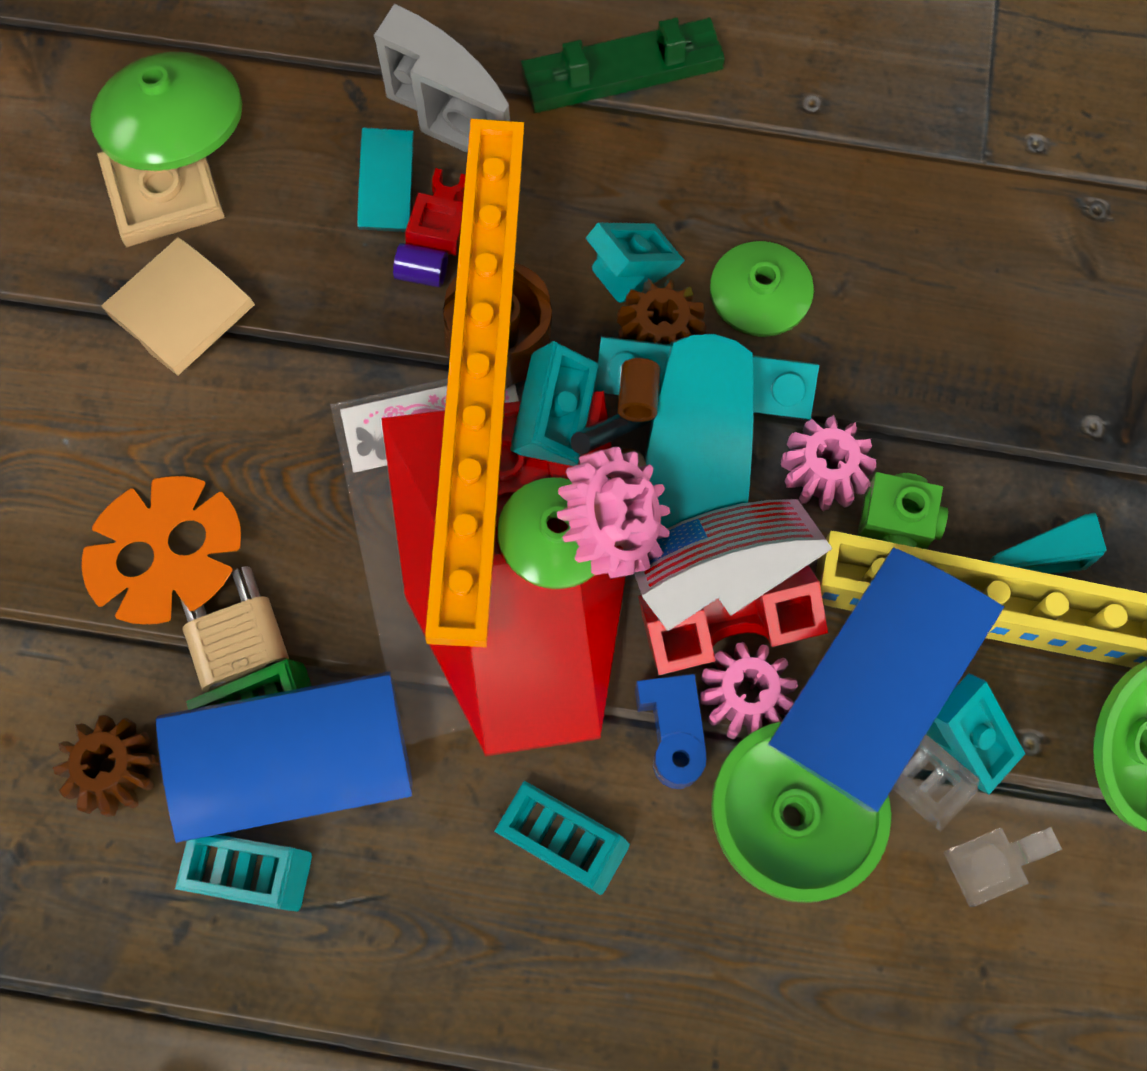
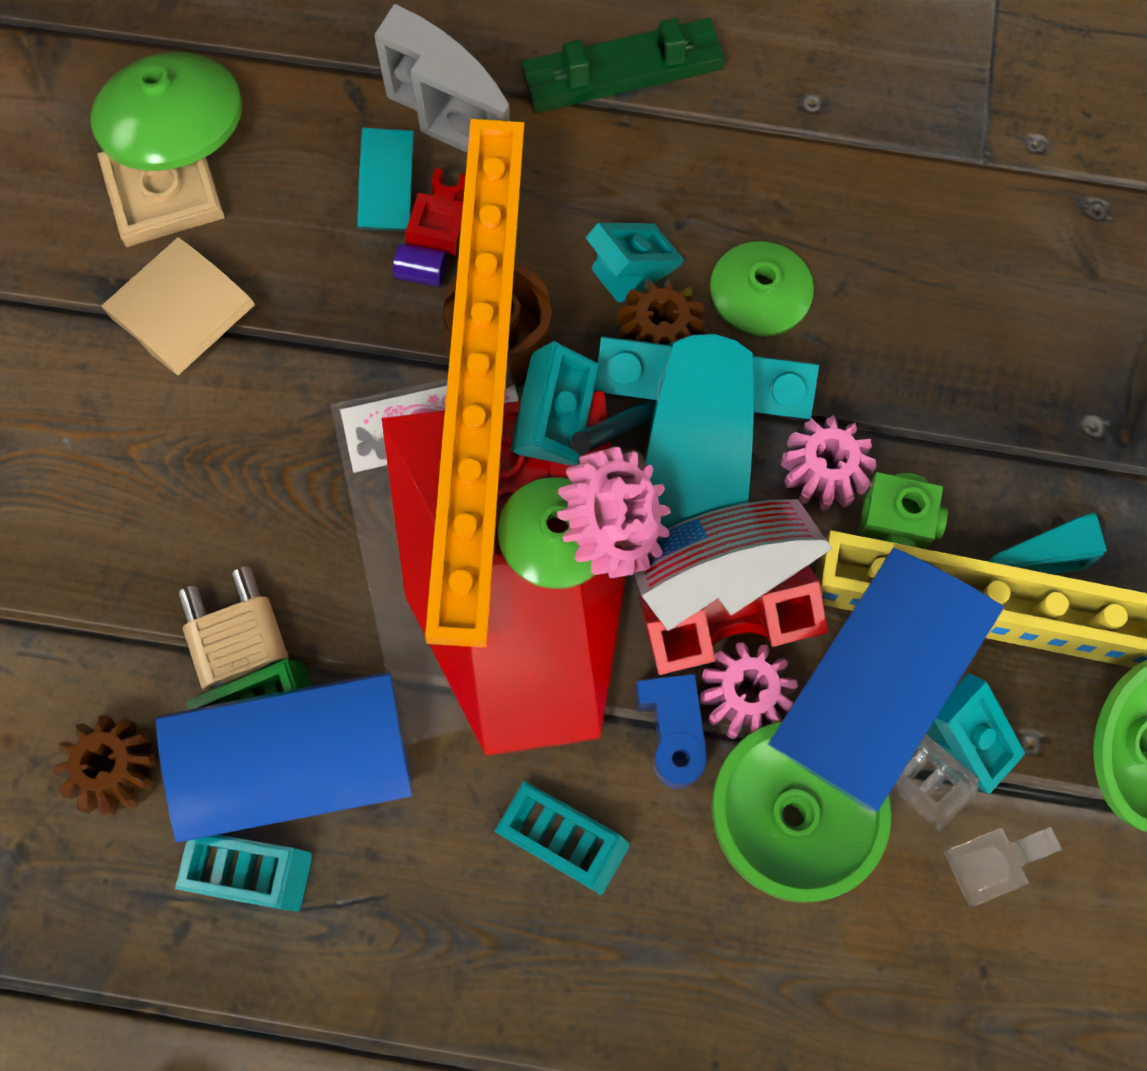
orange piece [82,476,241,624] -> none
reddish brown hinge [618,358,660,422] -> none

